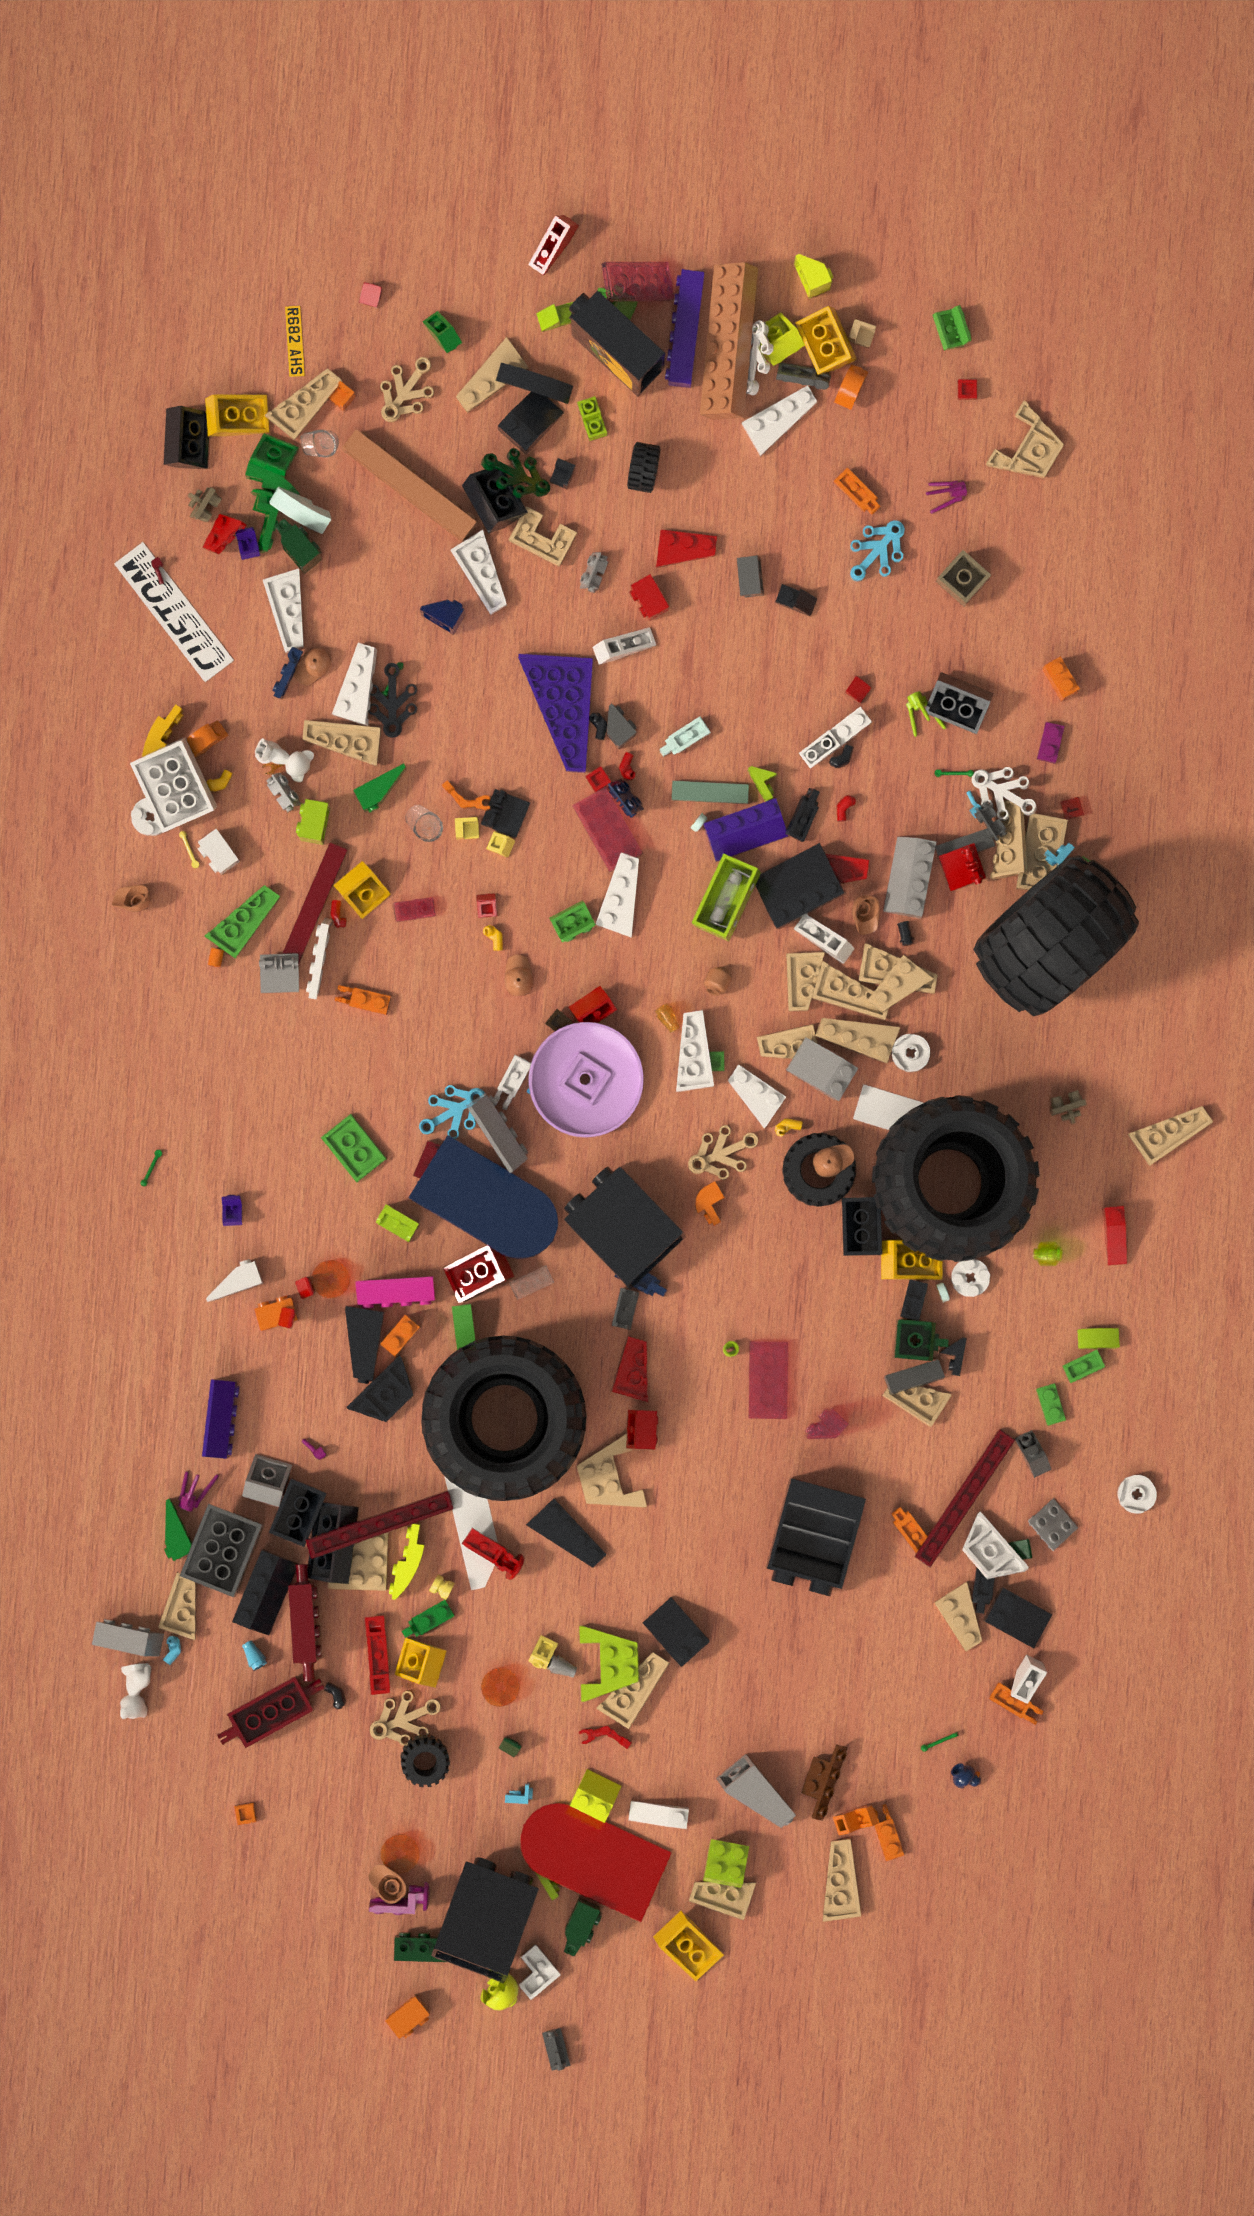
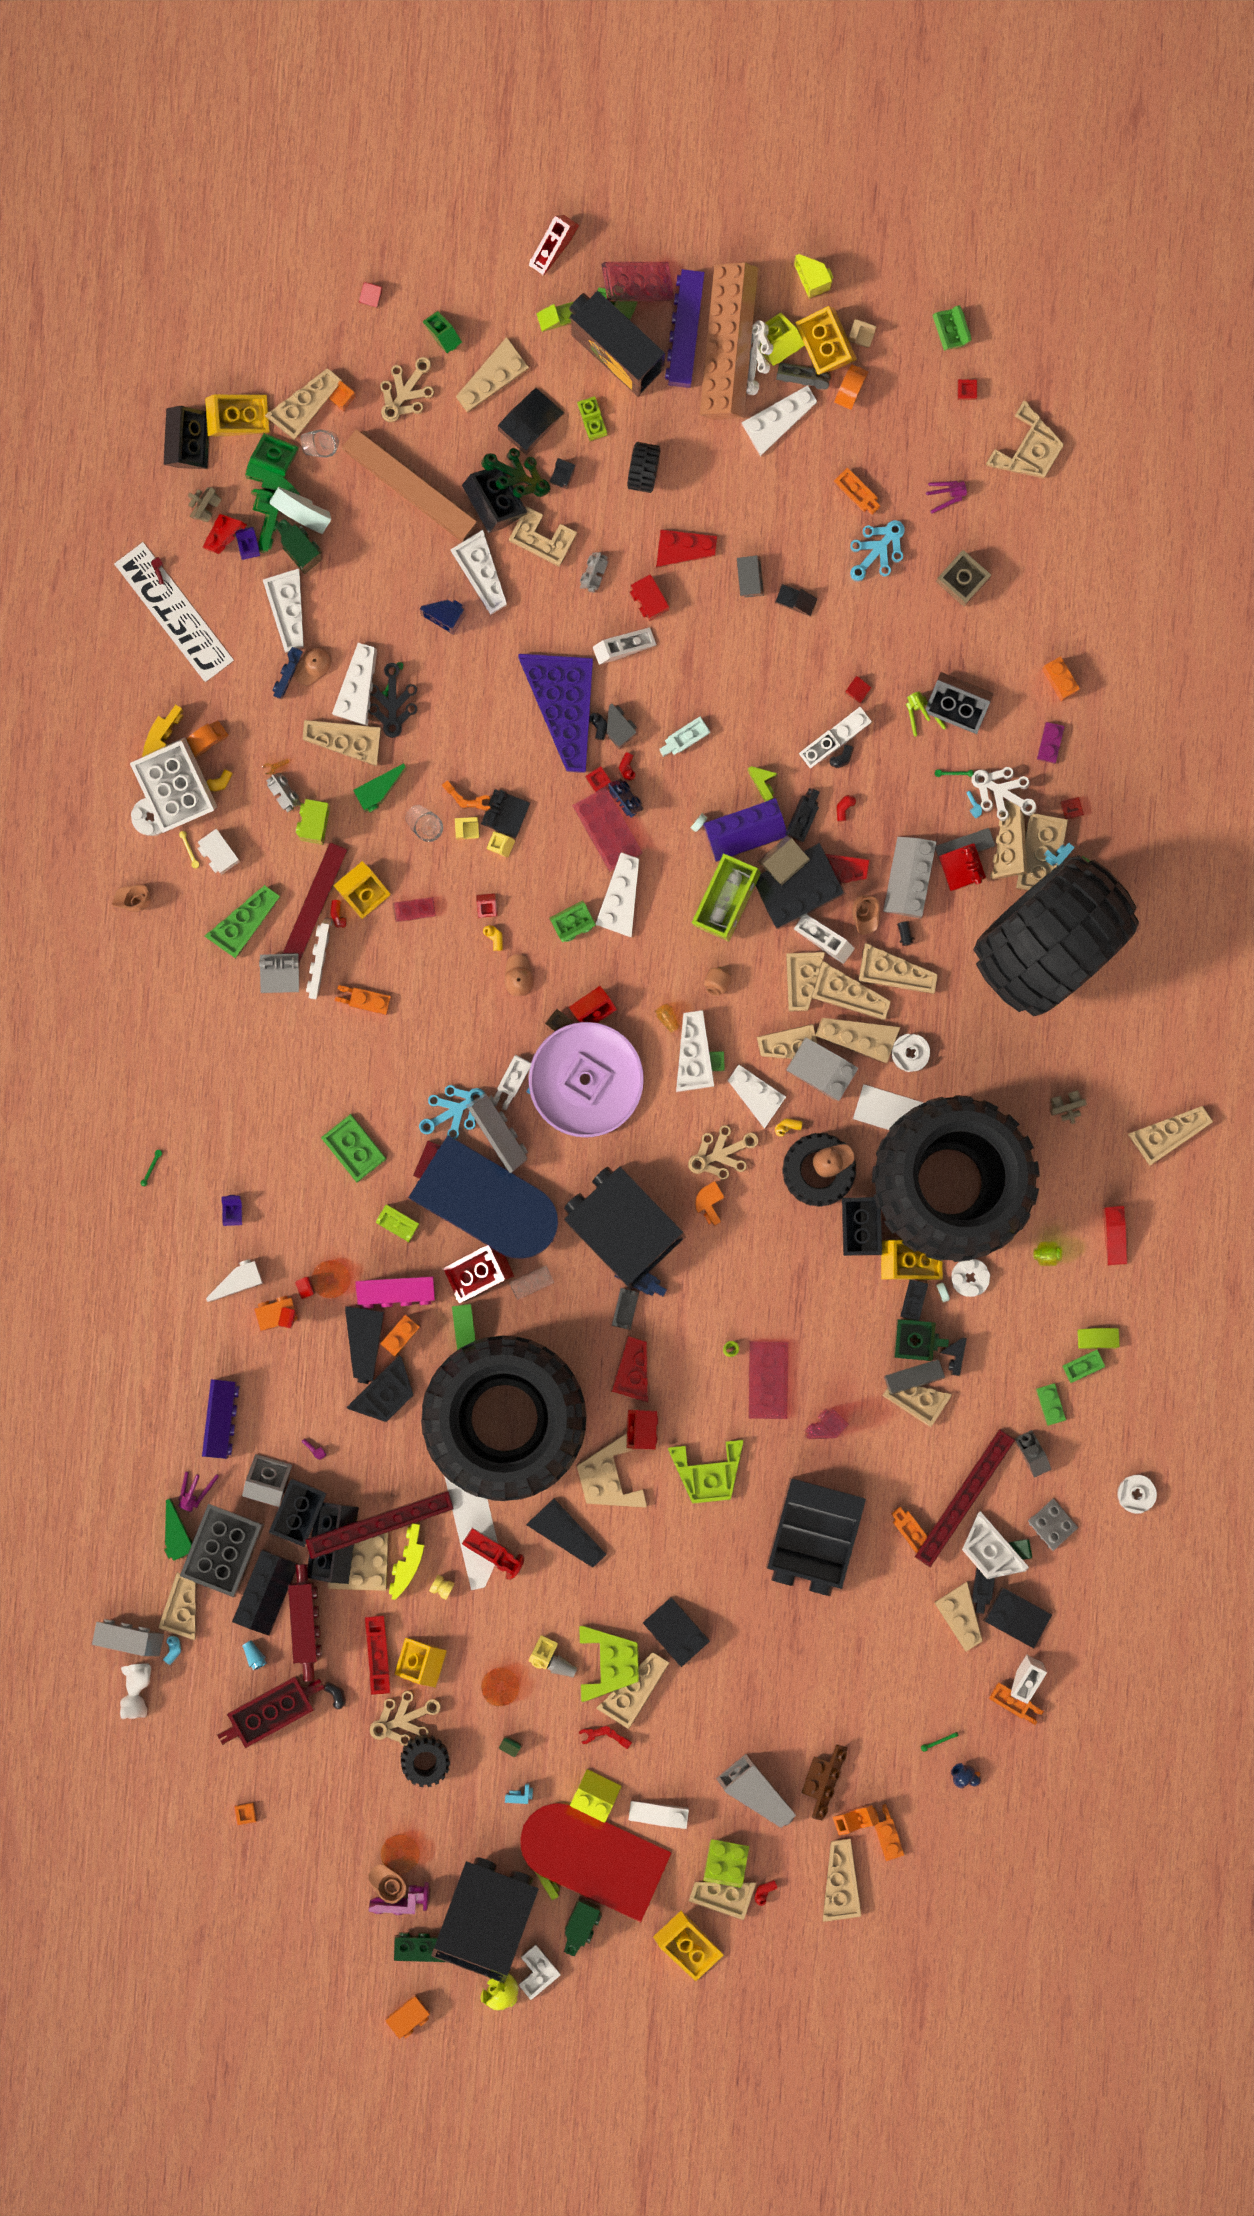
orange hinge [208,948,224,968] -> none
white animal [255,738,314,782] -> none
yellow sticker [285,306,305,377] -> none
green hinge [402,1599,455,1638] -> none
black slope [495,362,573,404] -> none
dark grey hinge [542,2028,571,2071] -> none
sand green tile [671,781,749,804] -> none
tan wing [868,955,933,1012] -> none
dark grey hinge [974,801,1007,841] -> none
none -> lime wing [668,1440,743,1504]
none -> red arm [754,1880,778,1906]
none -> dark tan slope [758,836,810,885]

